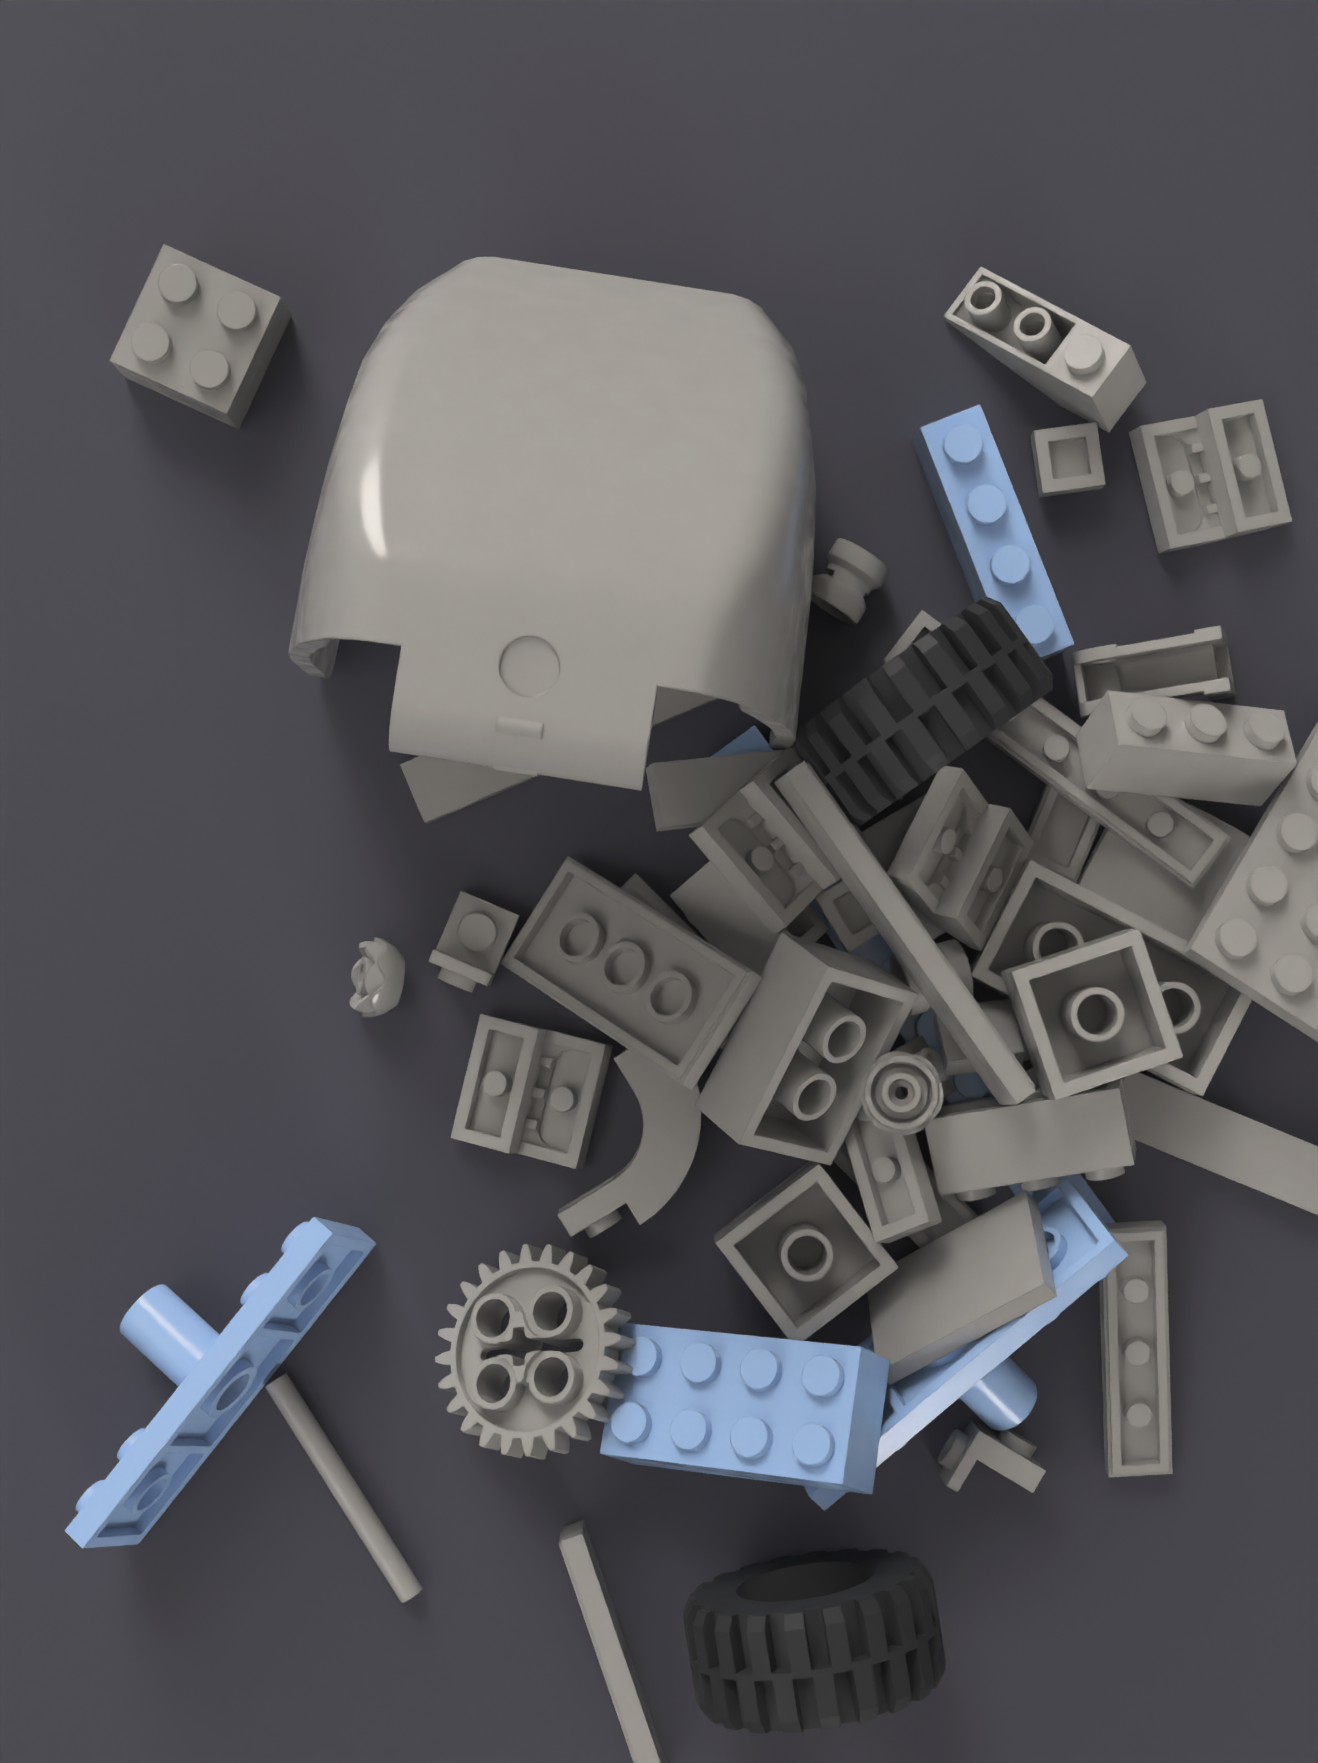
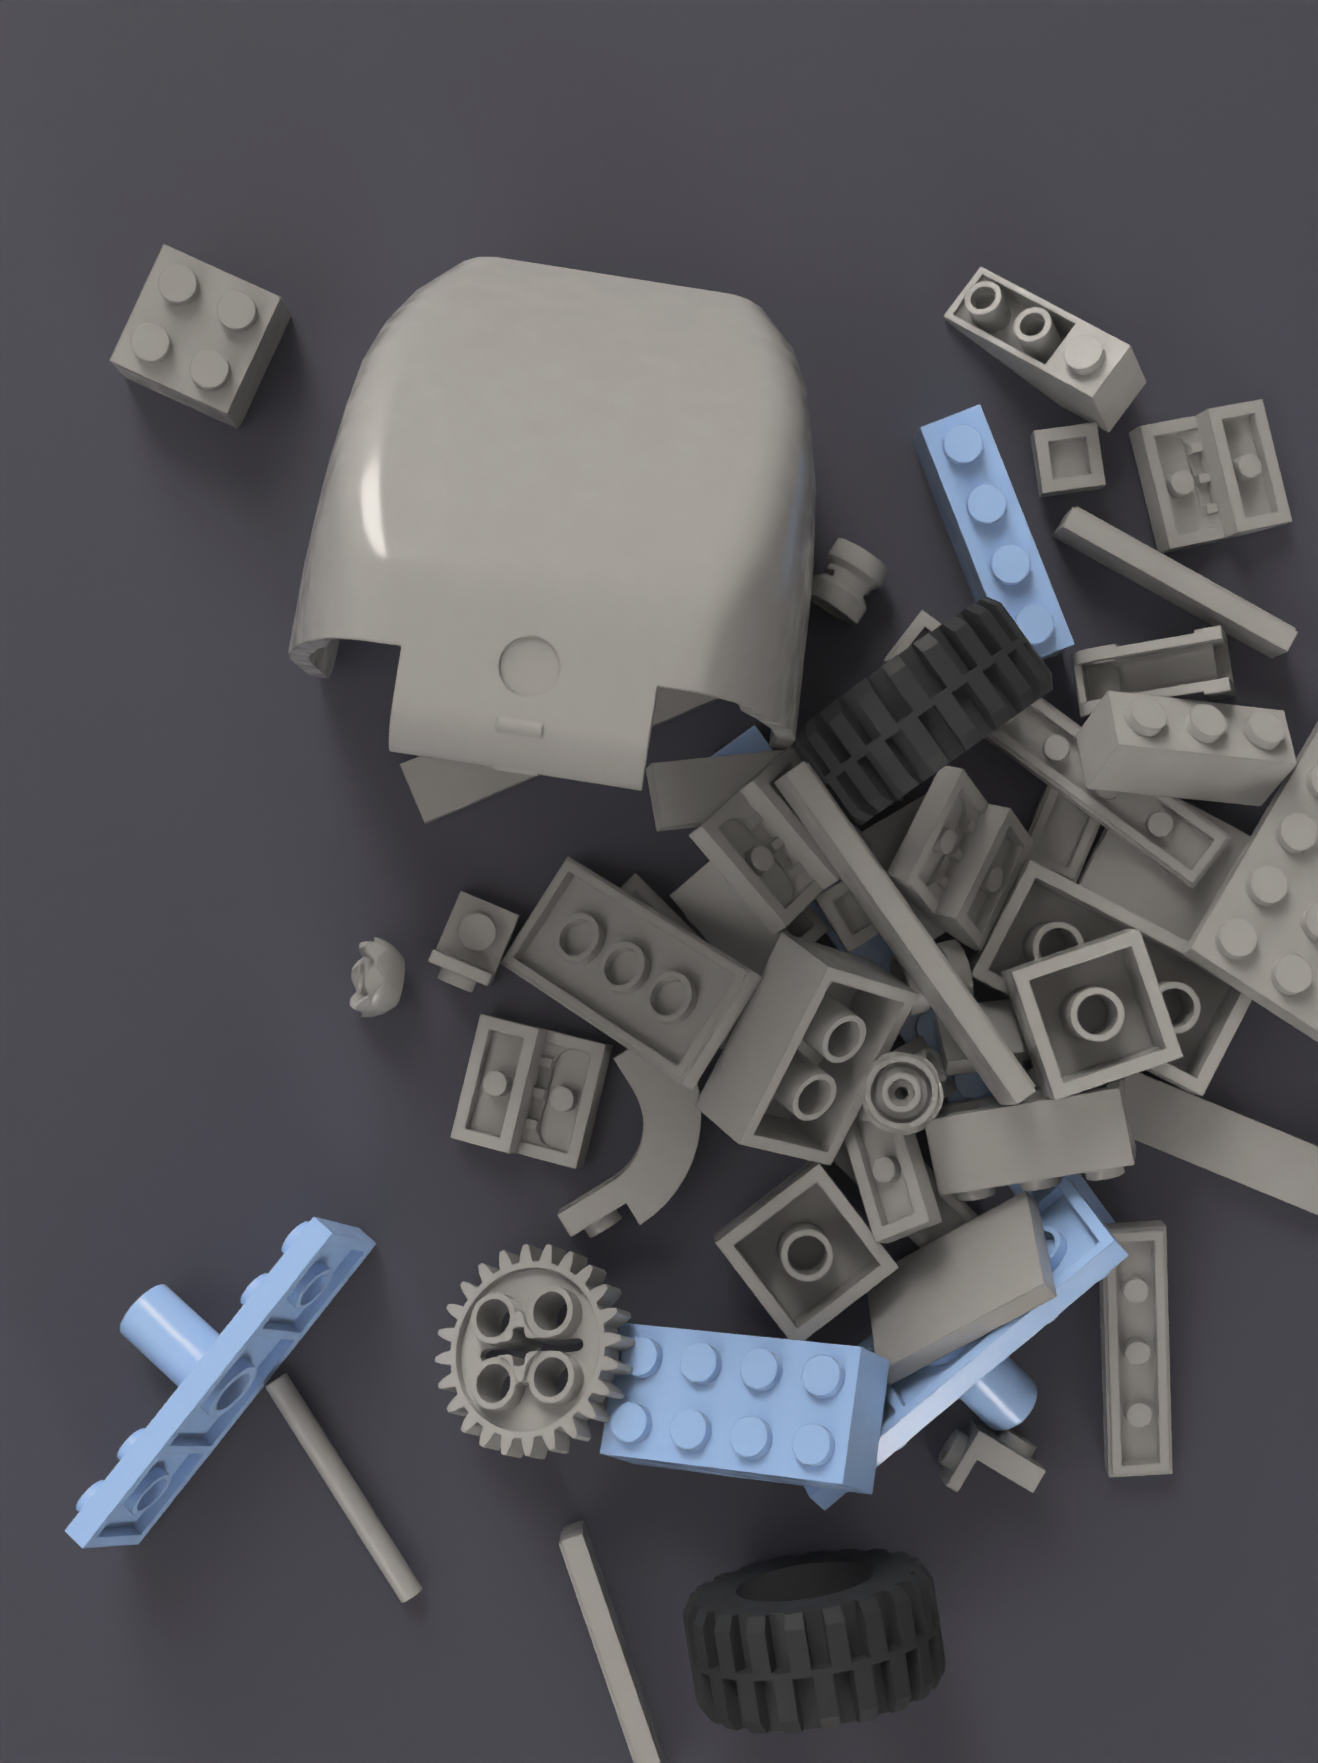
none -> light grey tile [1052,506,1298,659]

